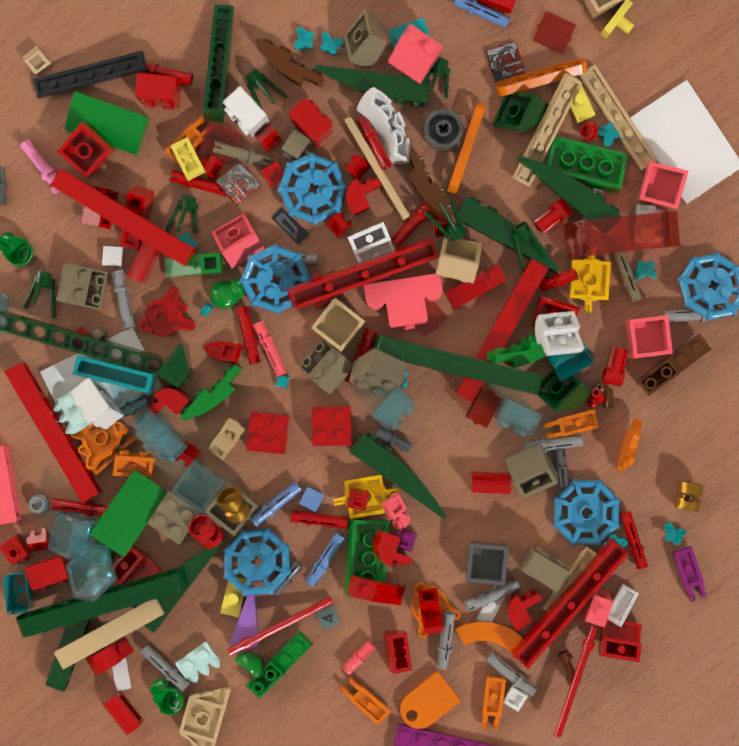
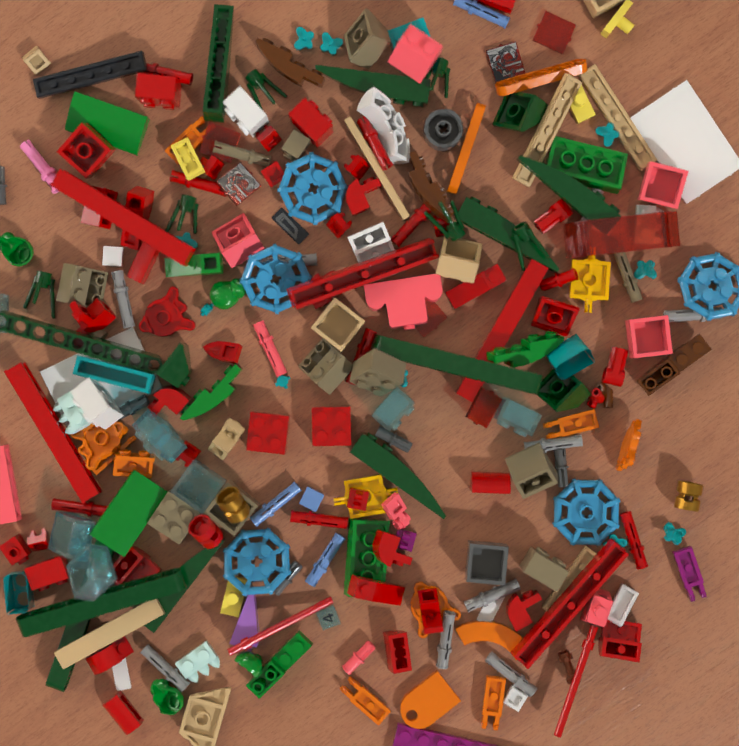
light grey plate [29,494,48,514] -> none
red pin [236,306,261,365] -> none
white brick [535,311,584,356] -> none
red plate [580,121,599,141] -> none
none -> red brick [69,298,117,333]

